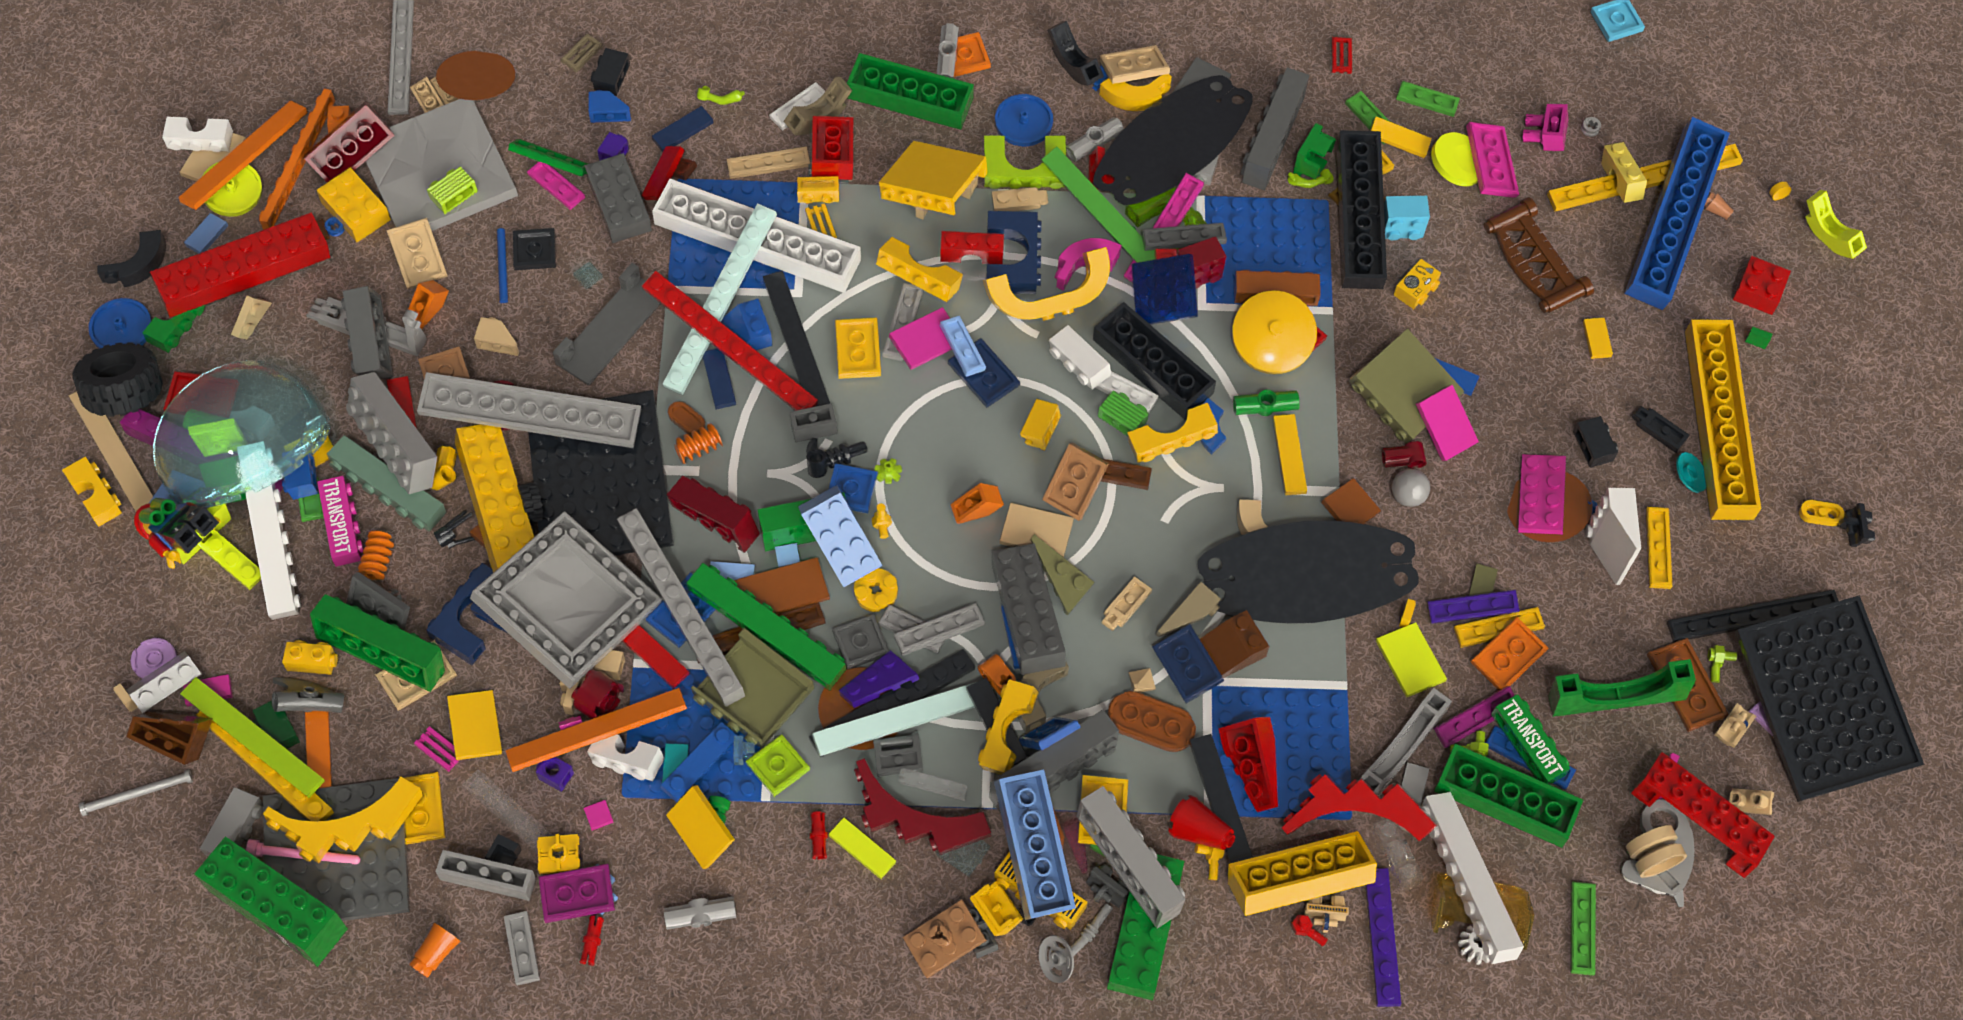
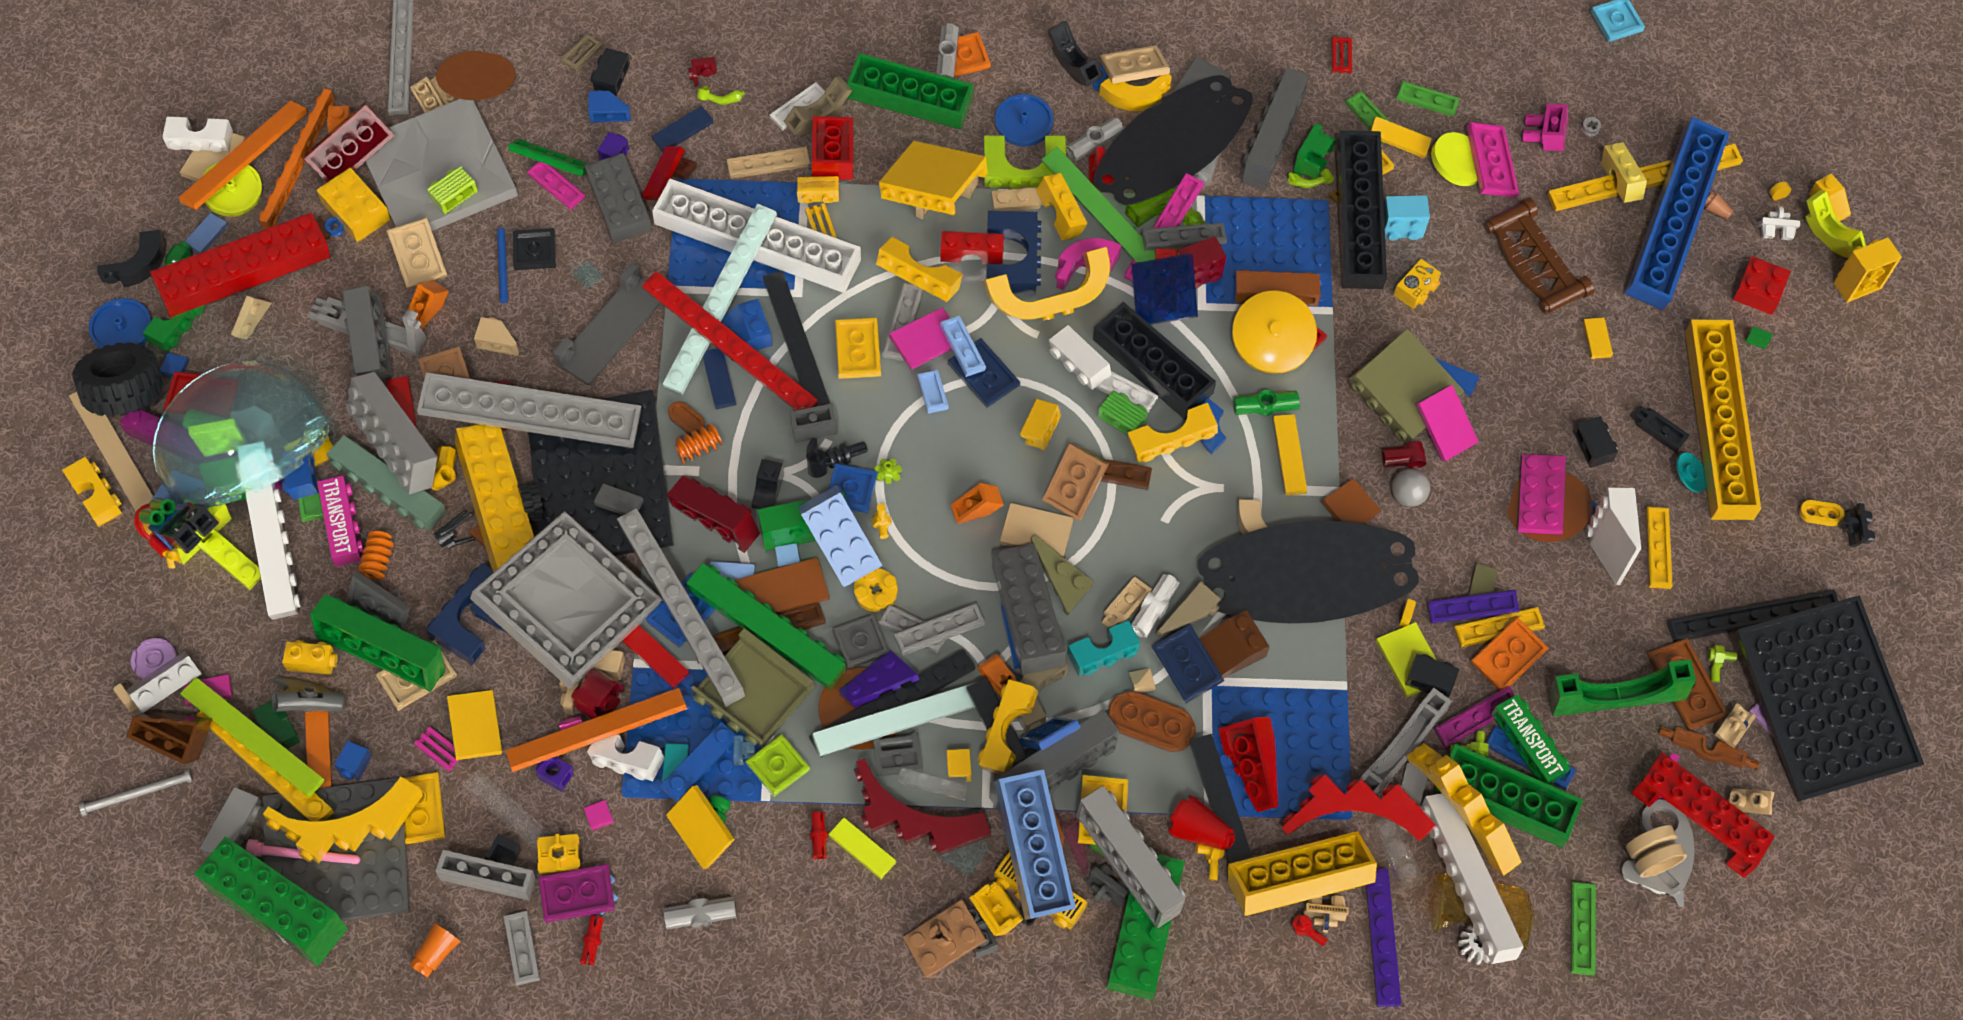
light grey dish [1039,903,1113,983] -> none
none -> blue tile [160,353,189,377]
none -> green plant [165,241,192,266]
none -> blue brick [334,741,372,780]
none -> dark grey tile [594,483,644,515]
none -> dark red bracket [688,57,717,87]
none -> black arch [751,459,784,509]
none -> light blue tile [917,370,948,414]
none -> yellow panel [947,749,971,782]
none -> yellow arch [1036,173,1087,241]
none -> teal arch [1067,620,1140,676]
none -> white piece [1131,574,1180,638]
none -> black brick [1405,654,1459,698]
none -> yellow arch [1406,743,1522,876]
none -> dark orange piece [1658,726,1760,770]
none -> white hips [1757,206,1800,240]
none -> yellow slope [1809,173,1851,221]
none -> yellow brick [1834,237,1902,302]

